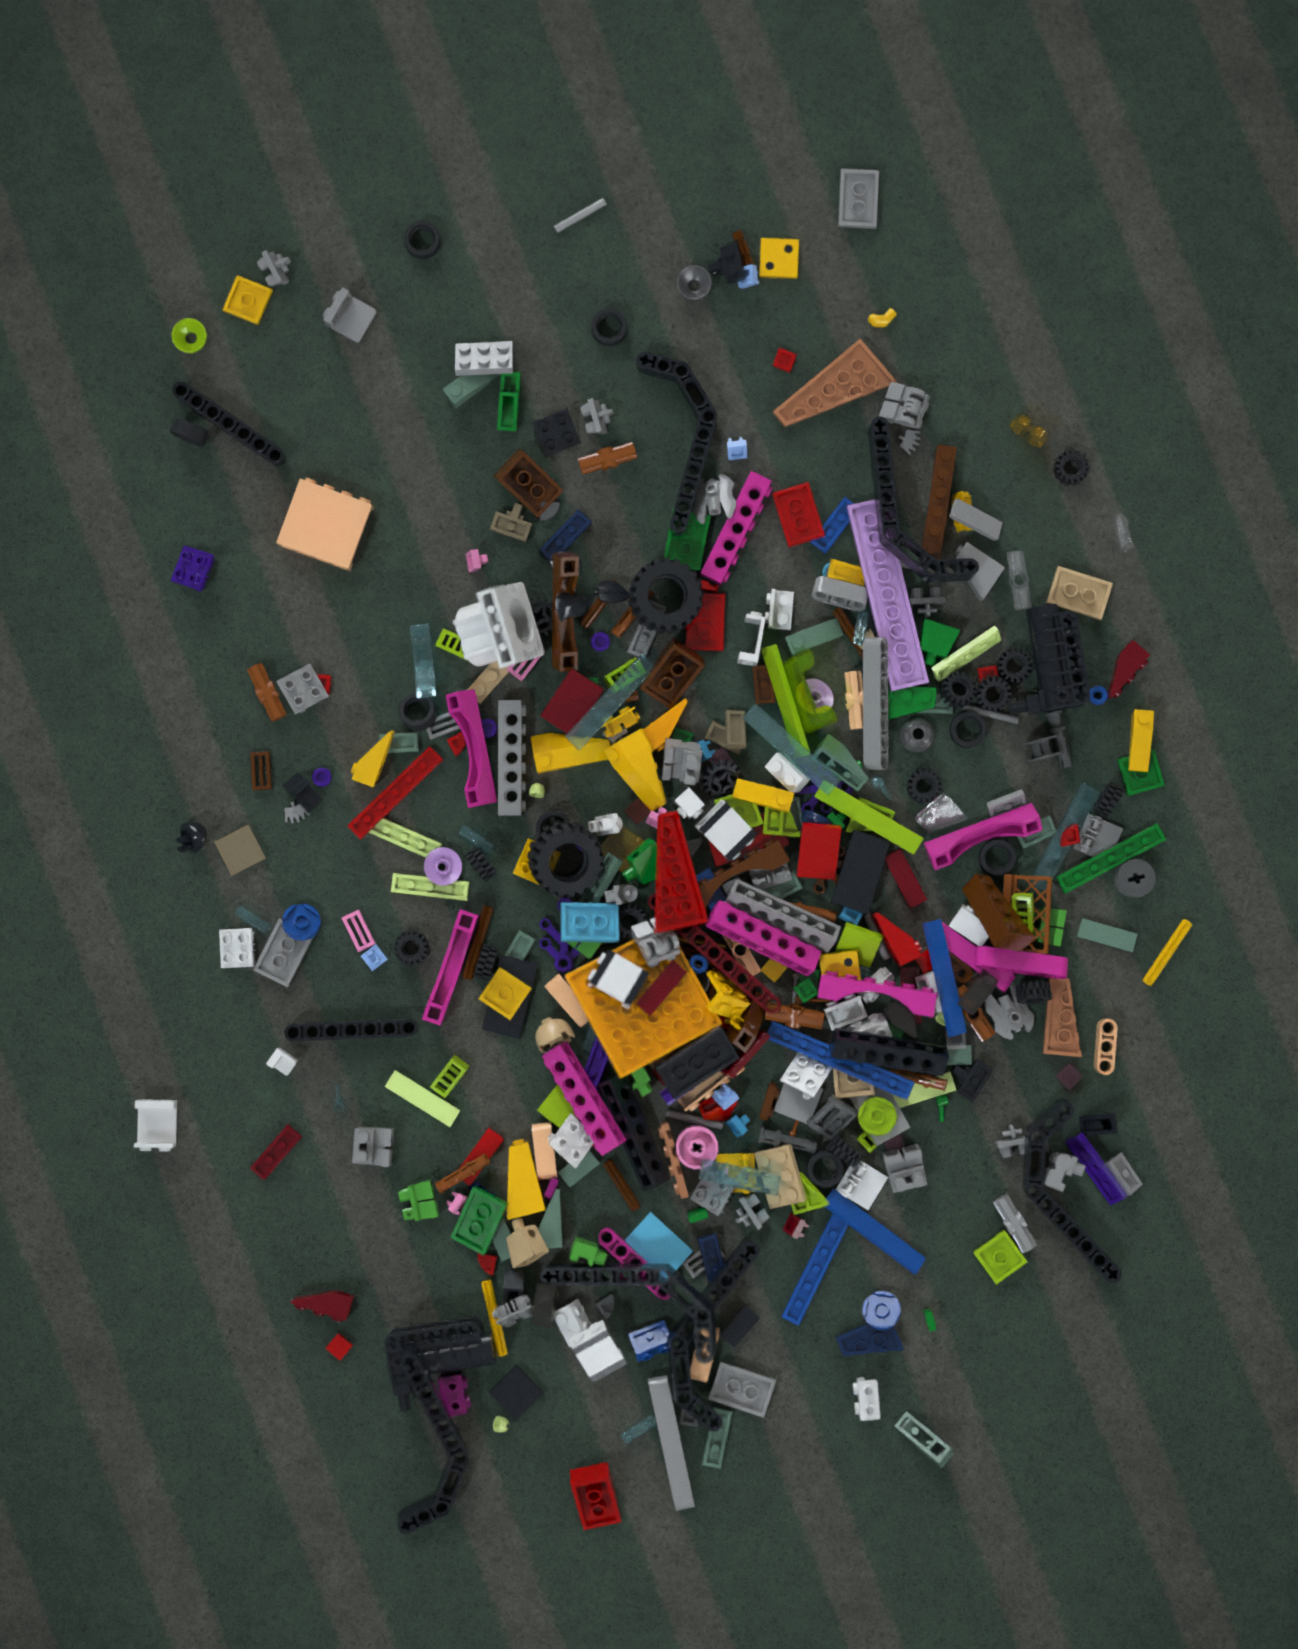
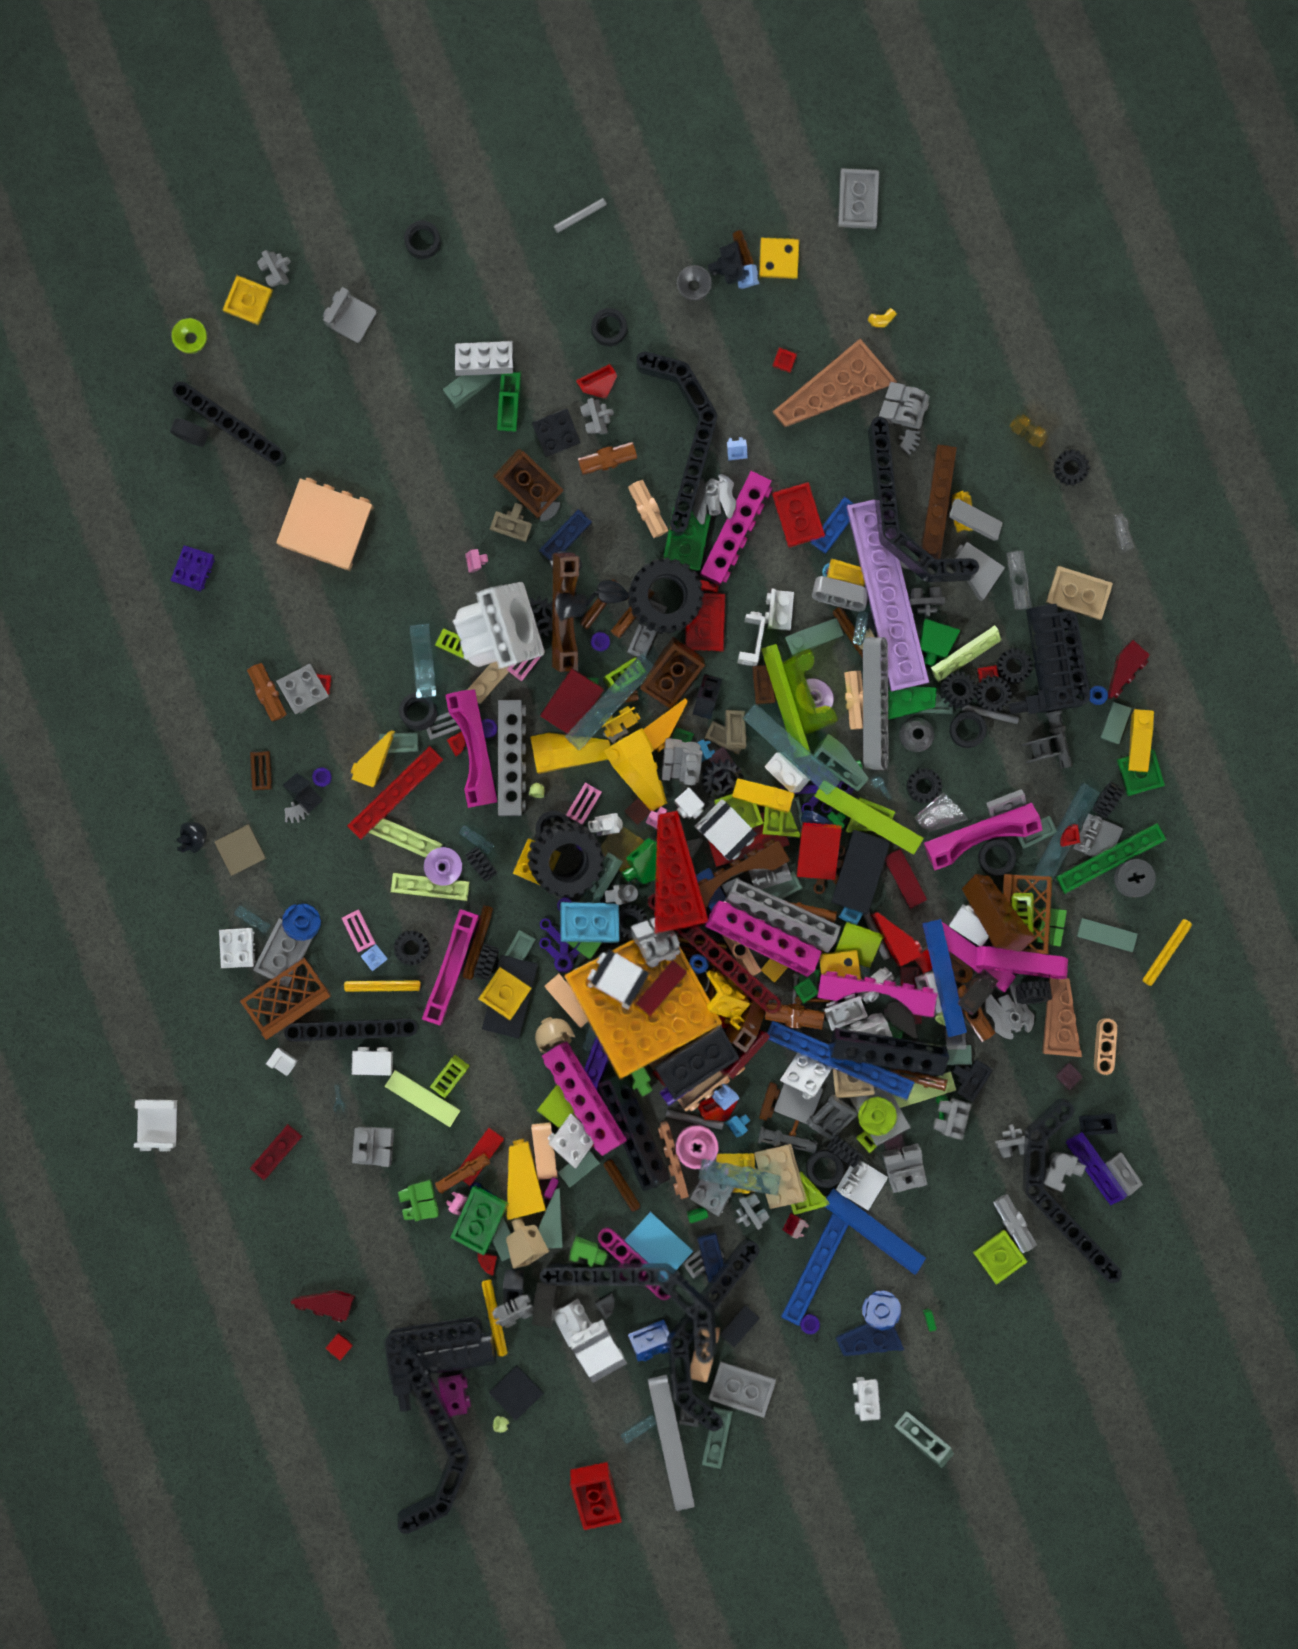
none -> dark orange fence [240,957,331,1040]
none -> yellow axle [344,980,421,992]
none -> white brick [352,1047,393,1075]
none -> bright pink tile [566,782,602,825]
none -> red slope [576,364,617,398]
none -> light nougat piece [628,480,668,539]
none -> black slope [693,674,722,719]
none -> dark purple tile [800,1314,820,1334]
none -> light grey hips [933,1098,971,1140]
none -> sand green tile [1100,702,1132,745]

